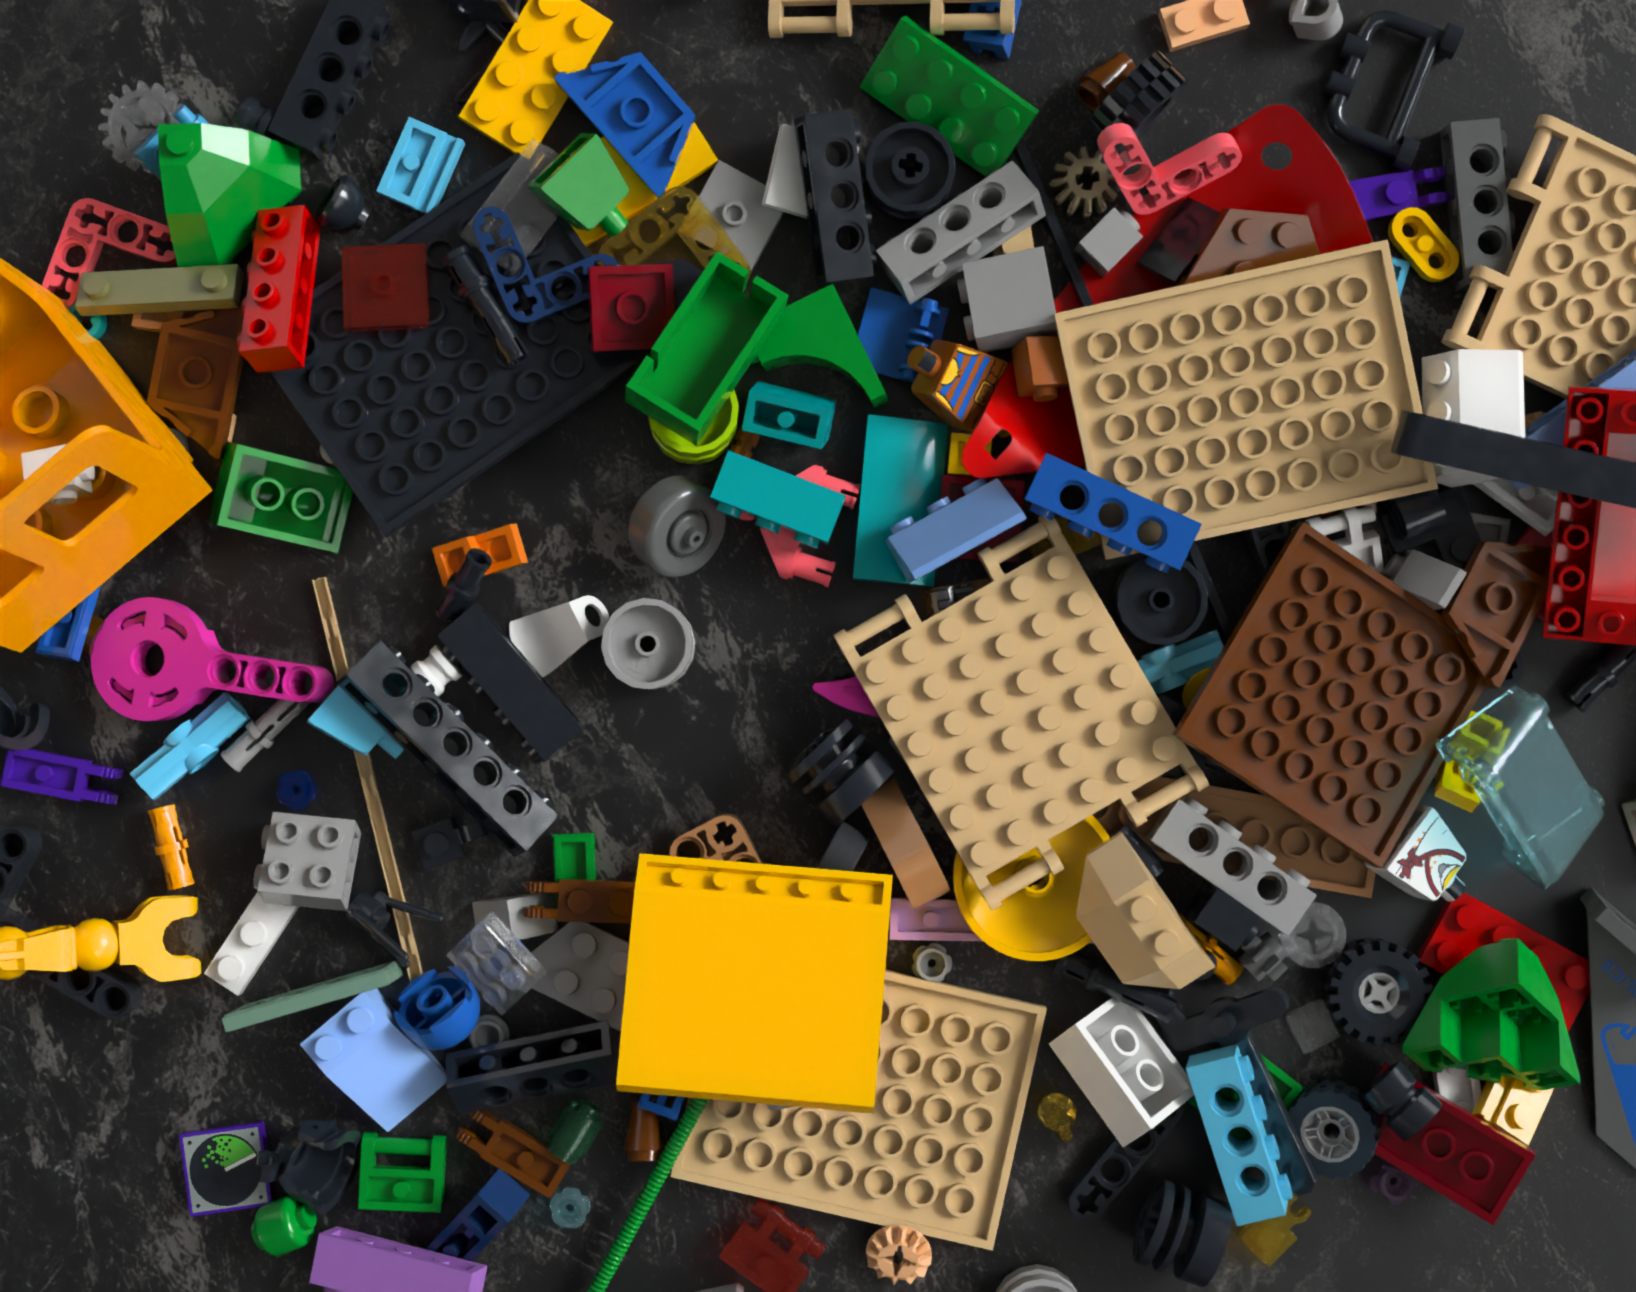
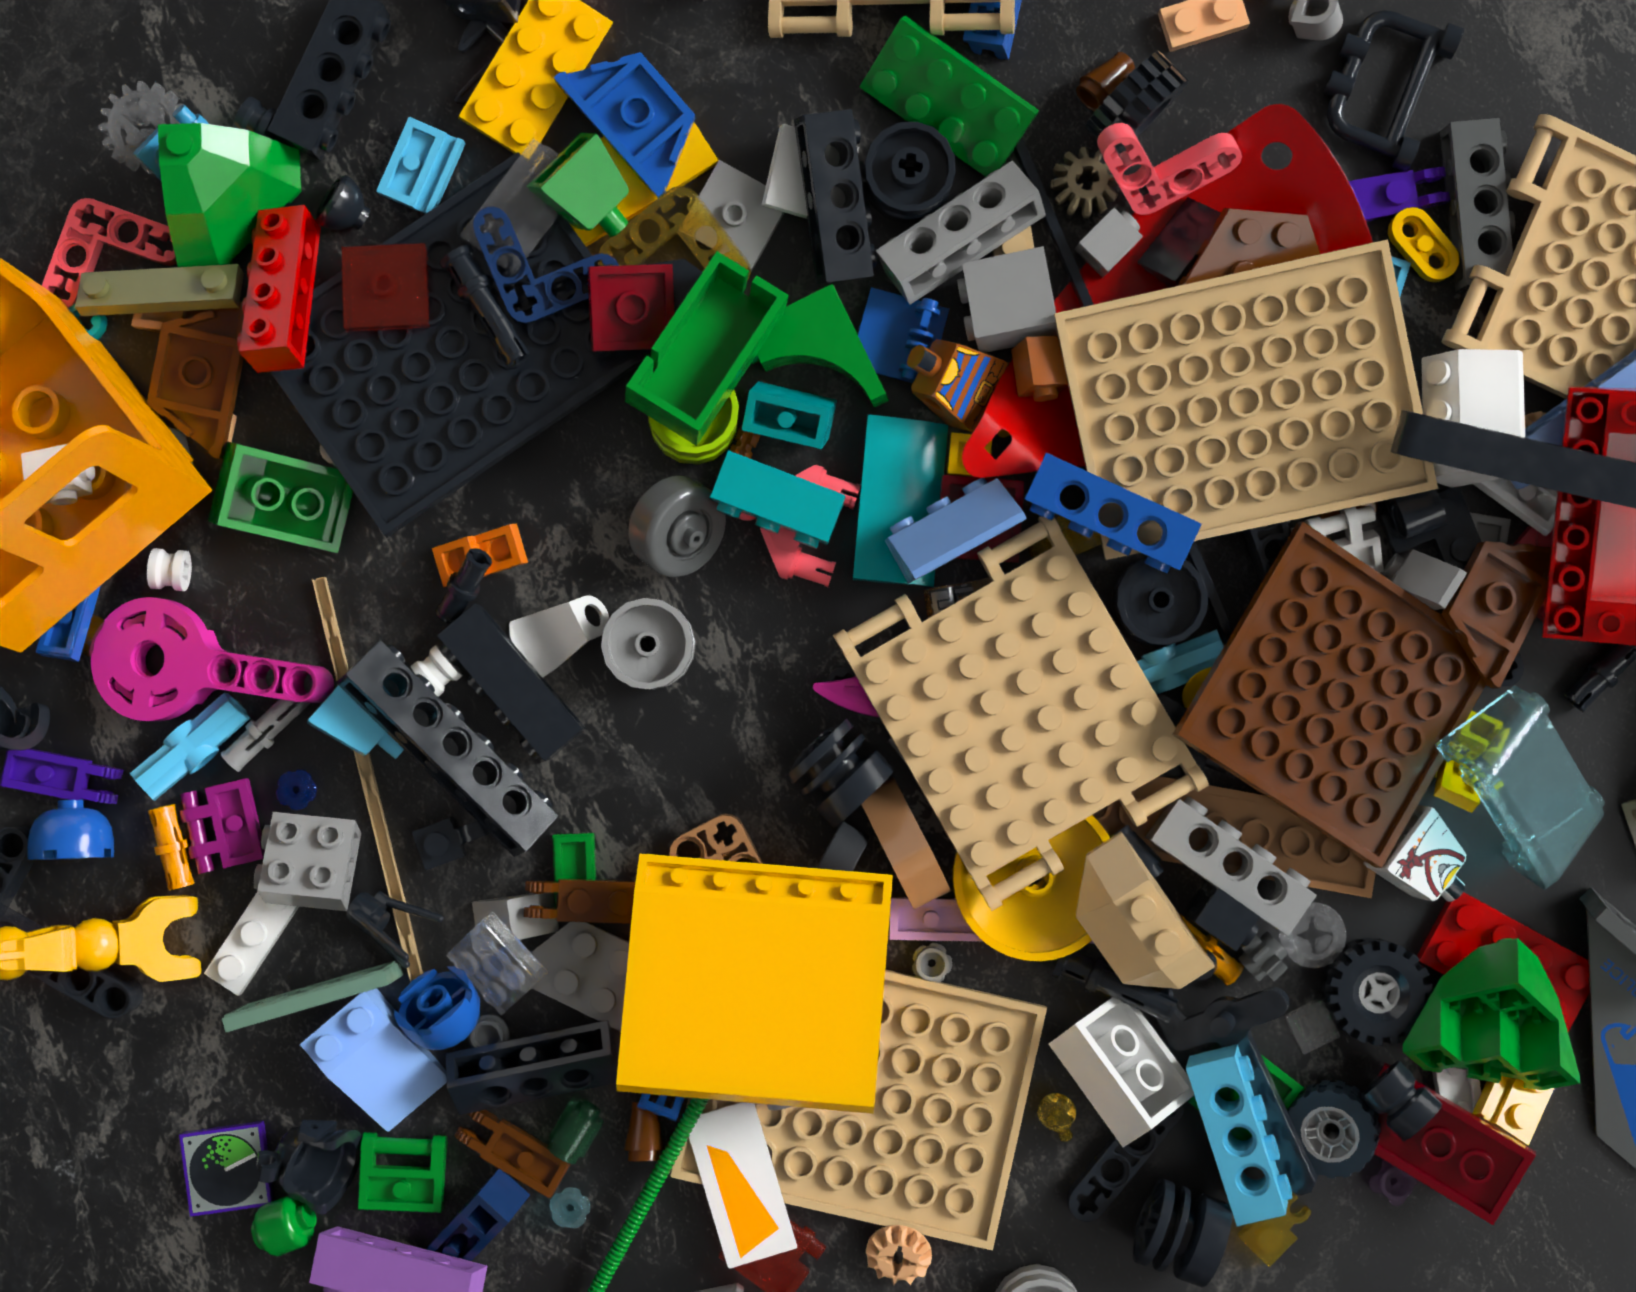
none -> blue cylinder [27,800,114,860]
none -> white wheel [147,548,192,591]
none -> magenta plate [179,778,265,874]
none -> white sticker [689,1102,797,1268]

